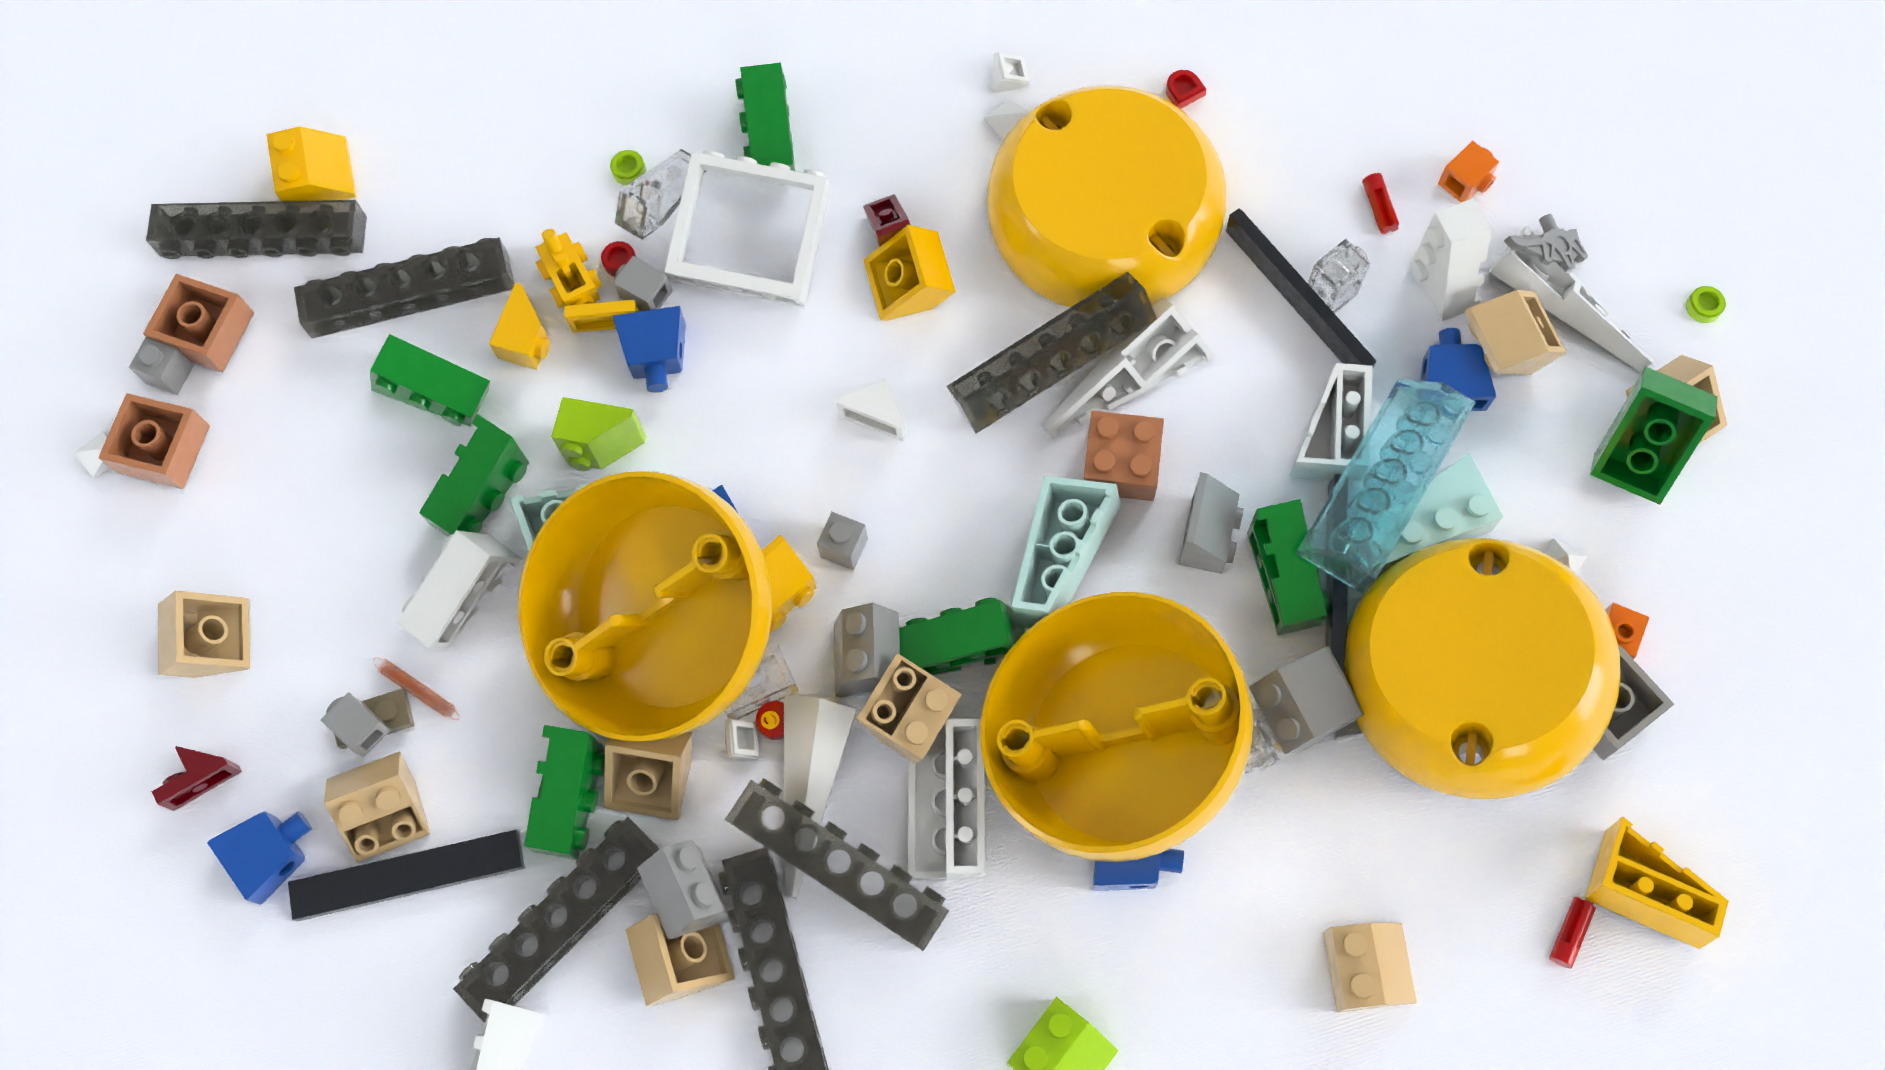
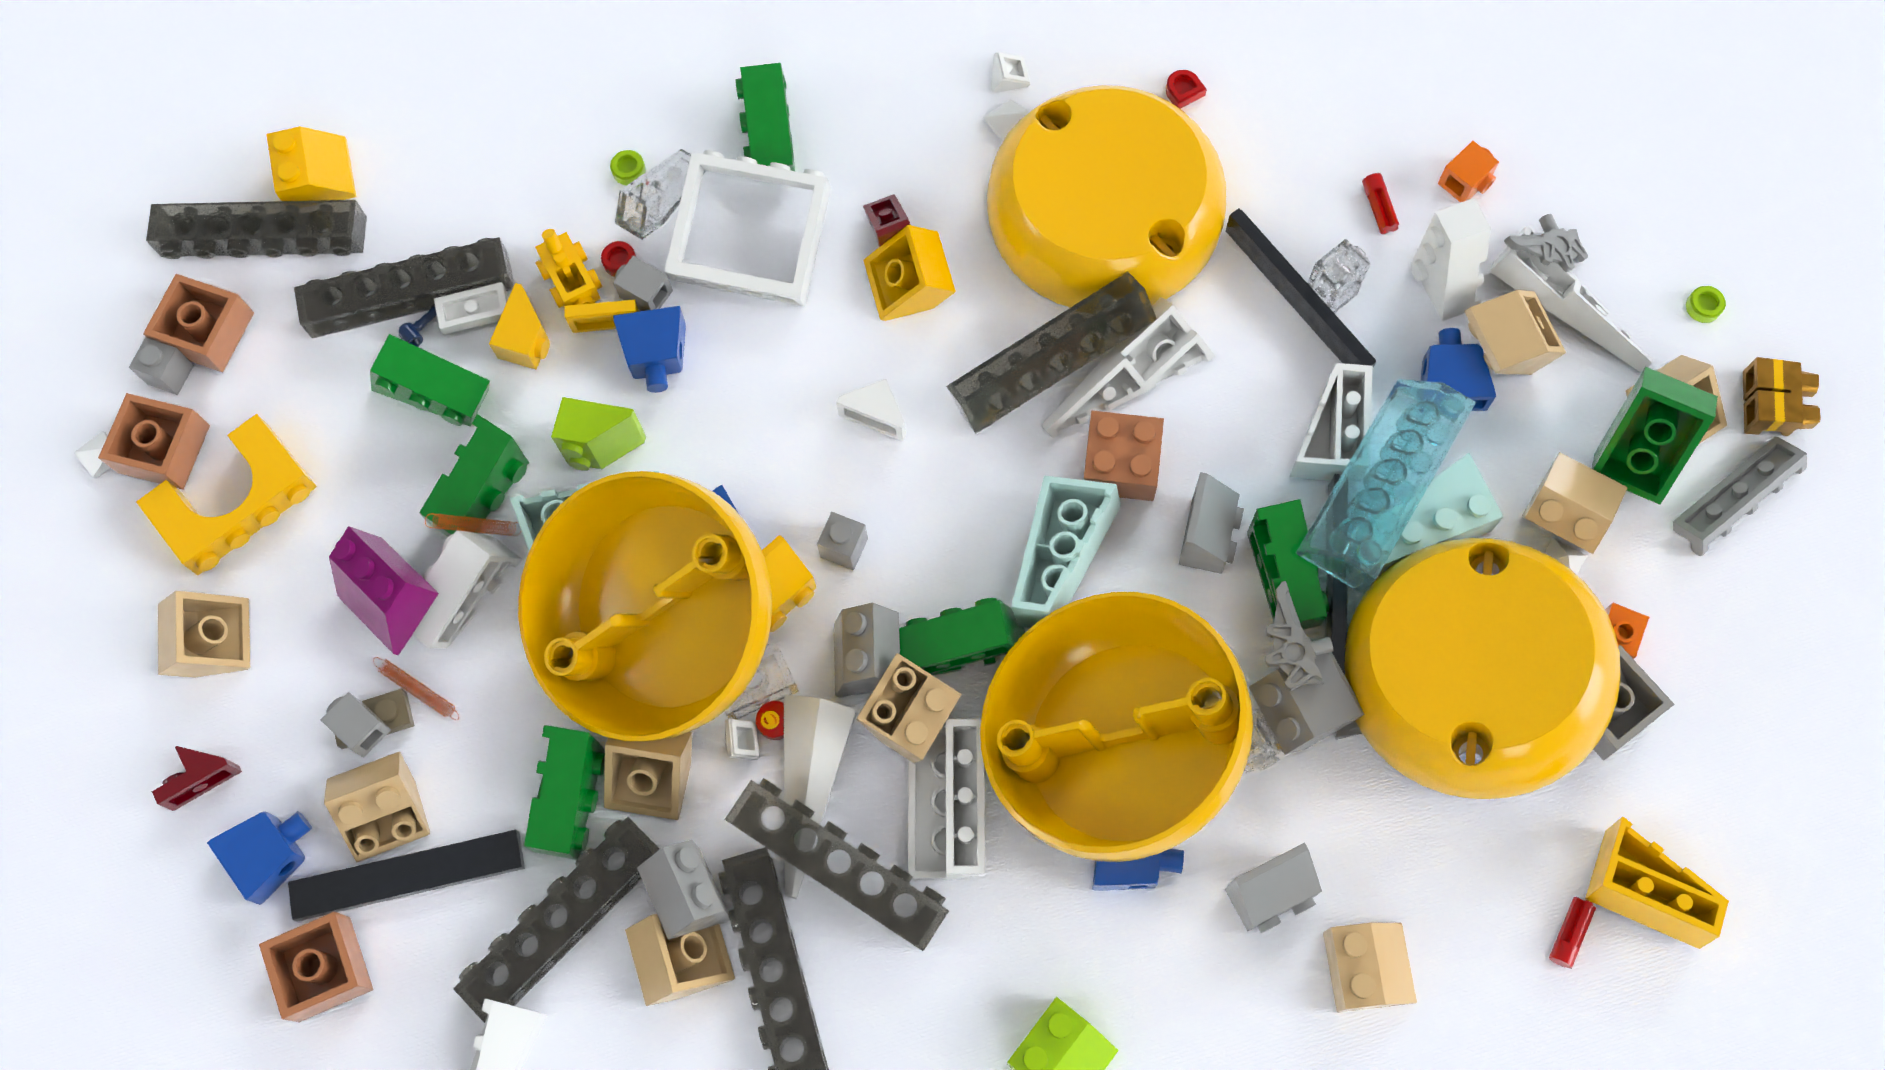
none -> yellow arch [136,413,317,575]
none -> nougat brick [259,912,374,1023]
none -> magenta slope [329,526,439,656]
none -> dark blue hand [399,306,437,347]
none -> orange piece [425,513,521,536]
none -> white plate [434,282,508,335]
none -> light grey slope [1225,842,1322,933]
none -> light grey piece [1265,581,1333,691]
none -> tan slope [1522,452,1628,554]
none -> light grey hinge [1673,436,1807,556]
none -> pearl gold hips [1743,357,1821,436]

